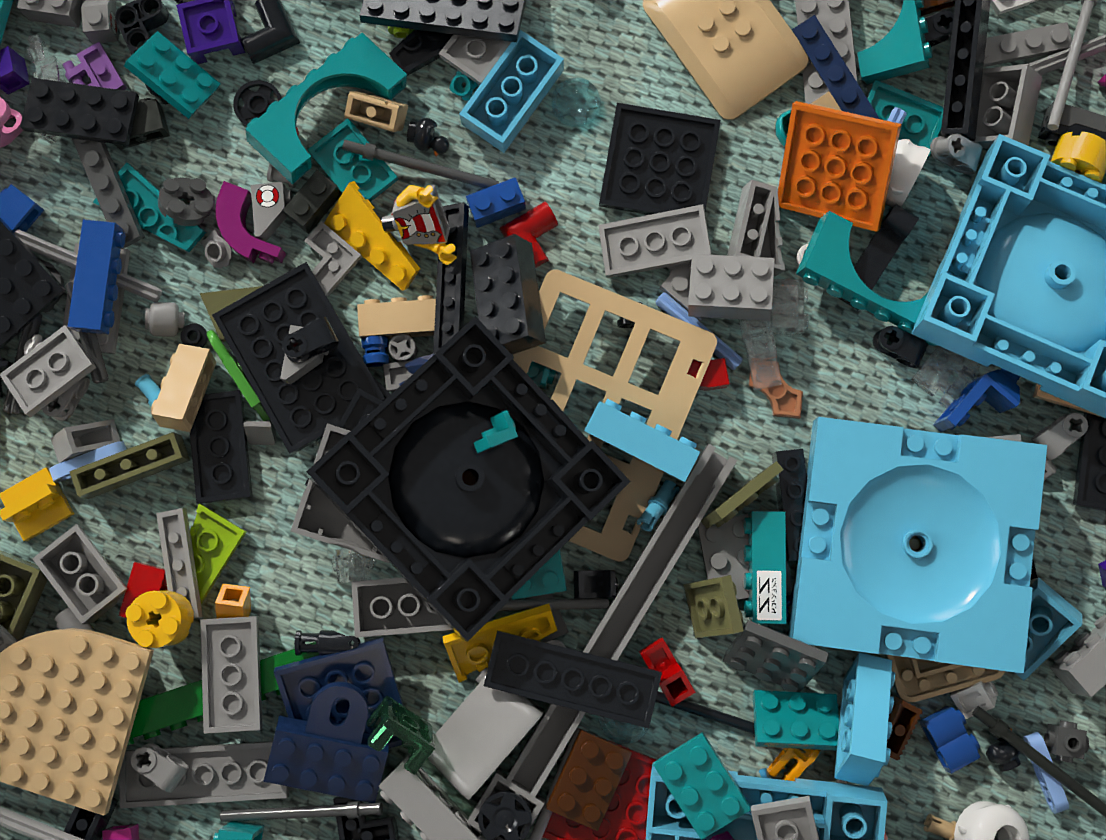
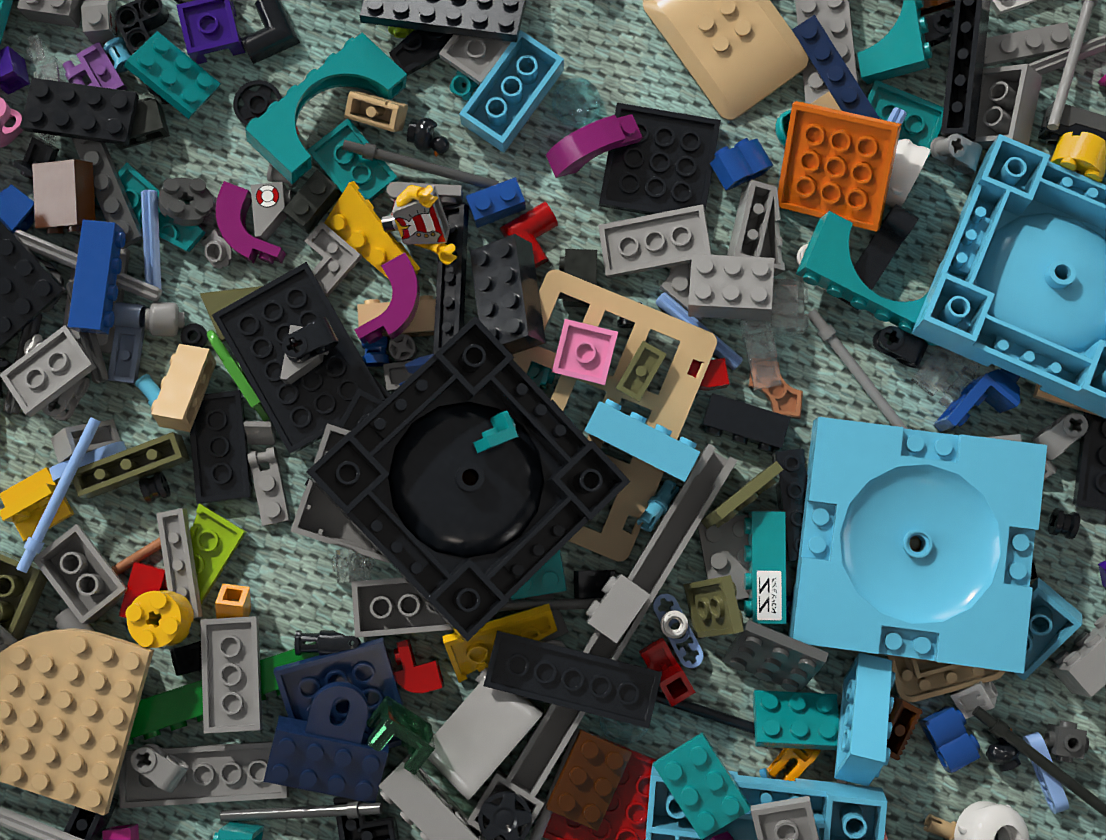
none -> black bracket [13,137,59,179]
none -> light blue bar [16,417,101,573]
none -> brick [32,159,96,234]
none -> medium azure bush [103,37,131,73]
none -> sand blue plate [108,302,146,384]
none -> nougat bar [111,537,162,575]
none -> black wheel [139,471,171,504]
none -> light blue axle [141,190,162,290]
none -> black bracket [170,641,202,676]
none -> light grey plate [247,447,291,526]
none -> magenta arch [354,253,420,344]
none -> light grey plate [387,182,463,206]
none -> red brick [394,639,445,693]
none -> magenta arch [546,114,643,178]
none -> bright pink plate [552,319,618,385]
none -> pearl dark grey brick [558,249,597,308]
none -> light grey brick [585,574,650,644]
none -> olive plate [616,341,667,402]
none -> light blue beam [653,594,703,668]
none -> white plate [660,611,688,638]
none -> black brick [701,393,791,453]
none -> blue brick [710,138,774,191]
none -> light grey bar [807,309,908,429]
none -> black wheel [1048,508,1080,539]

